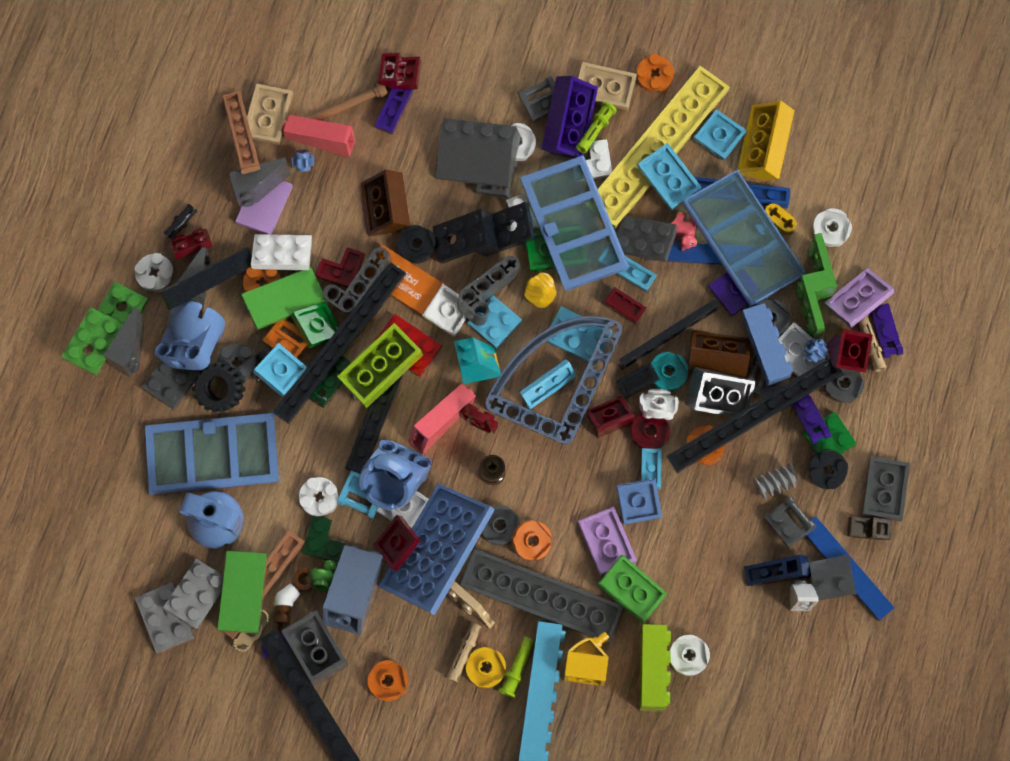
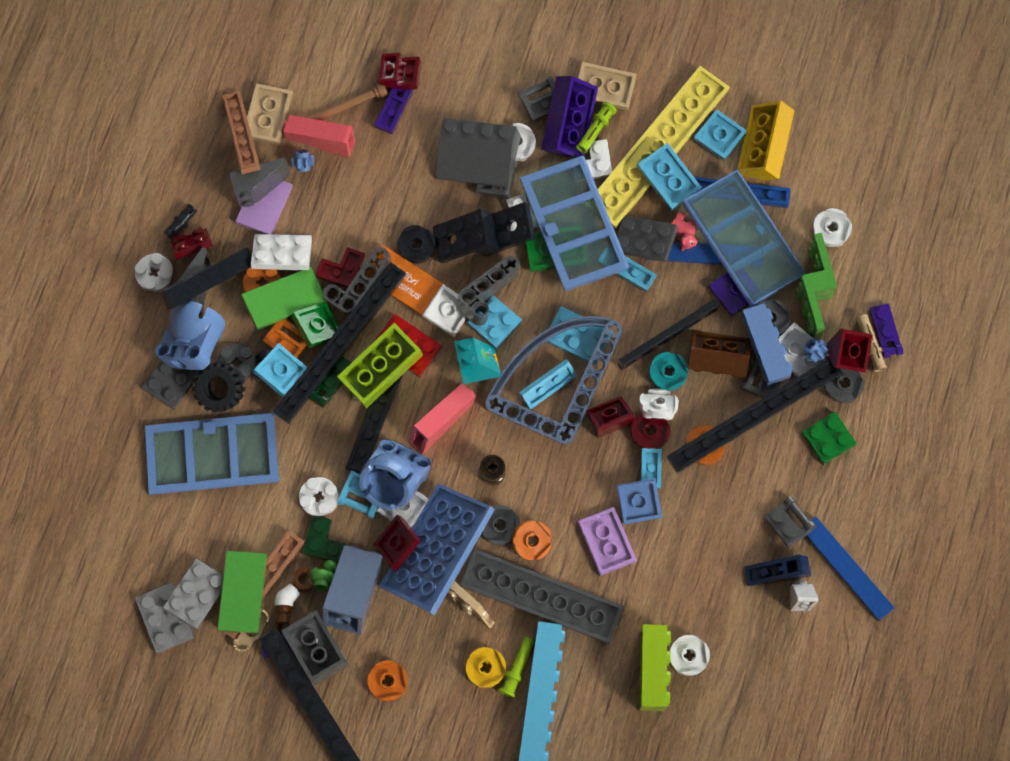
bright green bracket [61,281,149,376] -> none
dark grey slope [103,307,145,377] -> none
medium blue piece [179,491,244,549] -> none
reddish brown slope [361,169,410,236] -> none
tan pin [446,622,482,683] -> none
dark red plate [460,404,498,434] -> none
yellow hair [524,272,557,308] -> none
yellow piece [564,631,609,686] -> none
bright green tile [597,554,668,624] -> none
dark red plate [604,287,647,325] -> none
black tile [617,362,660,399] -> none
orange plate [637,54,674,92] -> none
dark grey slope [685,367,756,416] -> none
light grey piece [753,463,797,500] -> none
yellow beam [765,204,797,235] -> none
dark purple plate [792,394,831,444] -> none
black plate [808,449,848,489] -> none
dark grey slope [809,555,857,601] -> none
lavender plate [825,268,895,328] -> none
dark brown slope [848,516,892,540] -> none
dark grey plate [862,456,910,522] -> none

